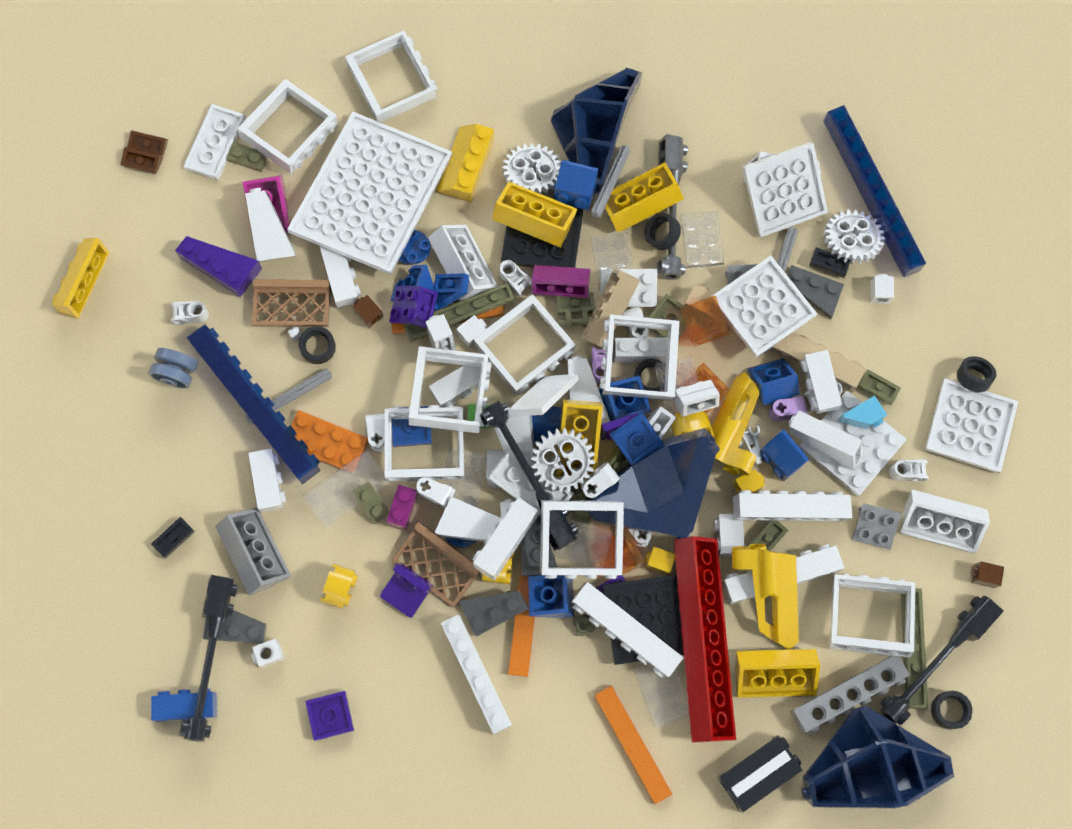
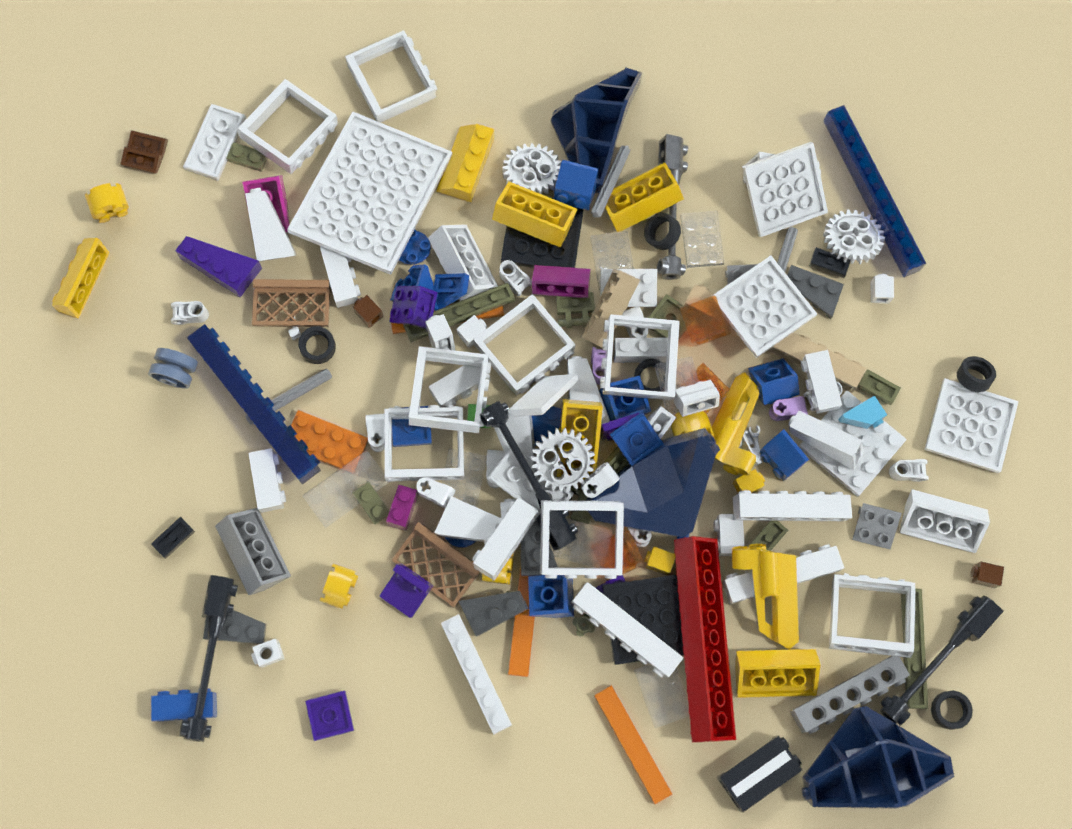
none -> yellow brick [85,183,129,223]

